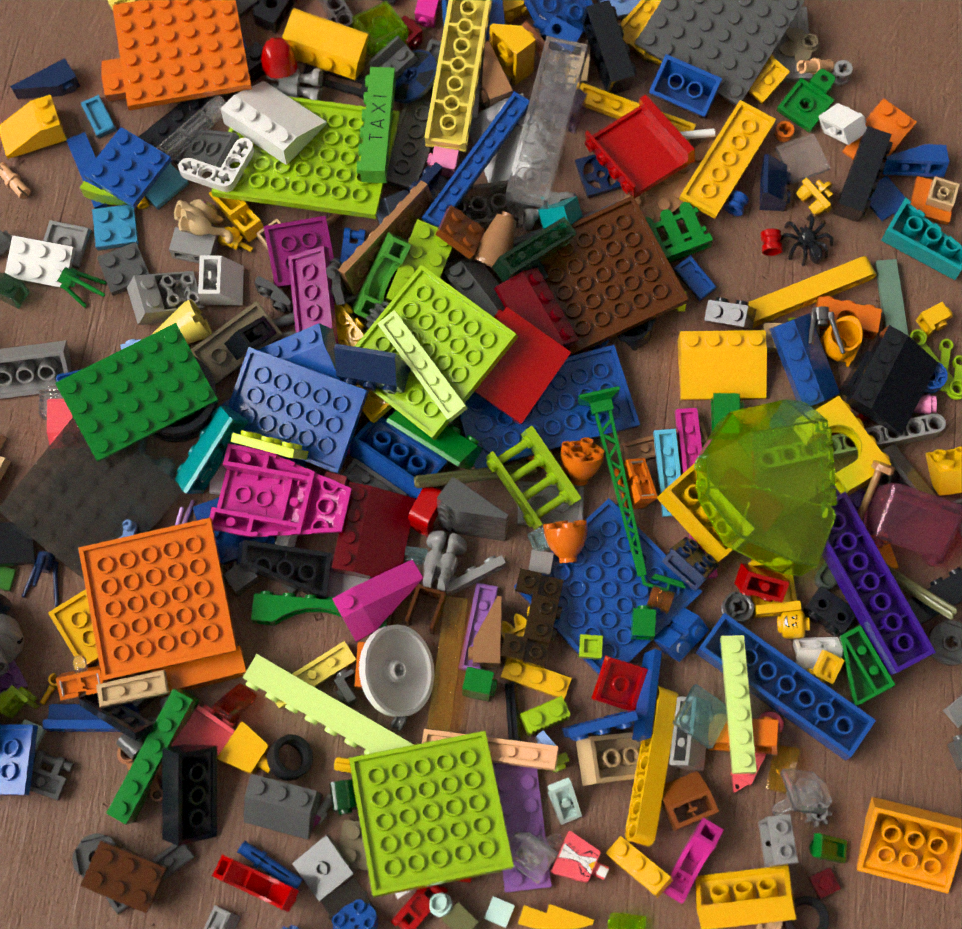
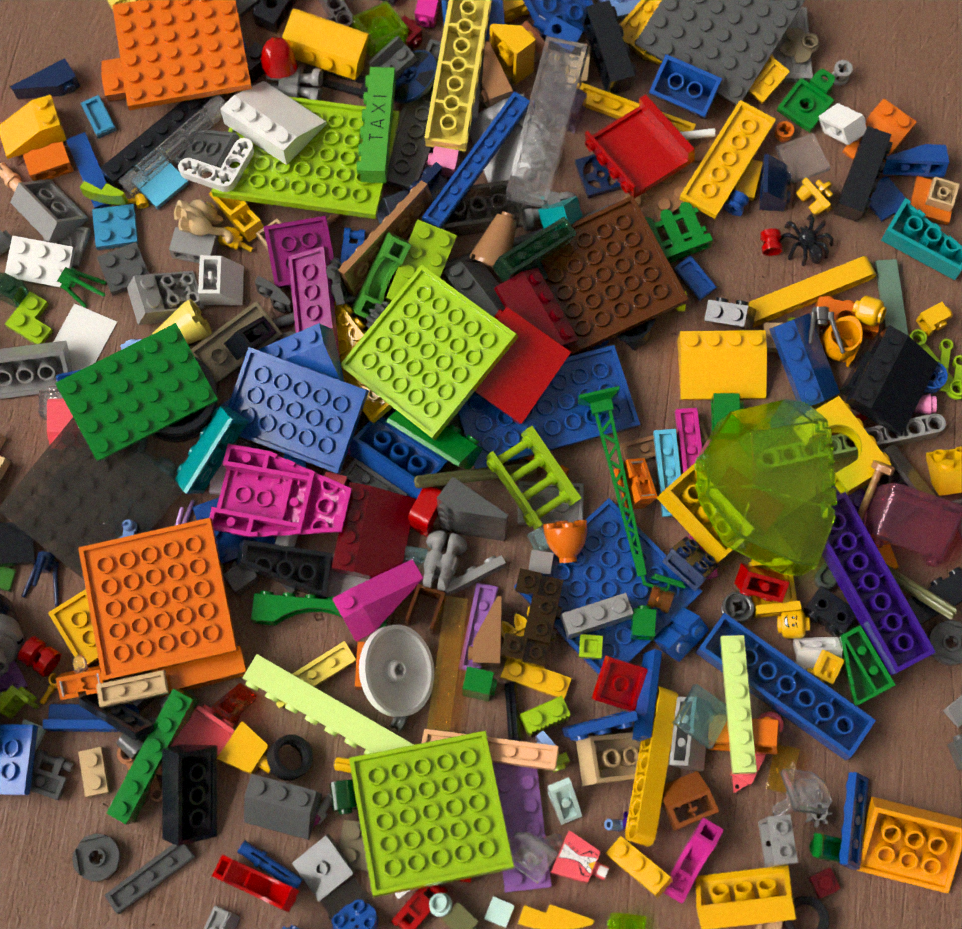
reddish brown brick [80,840,168,913] -> none
blue plate [83,127,172,208] -> none
neon yellow plate [231,430,309,460] -> none
dark blue slope [334,343,410,394] -> none
dark grey bracket [334,668,357,706] -> none
yellowish green plate [377,310,468,422] -> none
dark orange plate [435,205,485,259] -> none
orange piece [561,437,604,486] -> none
light nougat pin [797,58,834,75] -> none
none -> lime plate [5,291,53,344]
none -> light grey slope [10,179,88,242]
none -> red wheel [18,636,62,677]
none -> orange brick [23,141,74,181]
none -> white sticker [54,304,117,371]
none -> tan plate [78,747,110,798]
none -> light grey brick [561,593,633,640]
none -> medium blue arm [604,811,629,832]
none -> yellow tile [735,159,763,201]
none -> blue plate [839,772,869,870]
none -> yellow head [853,296,887,326]

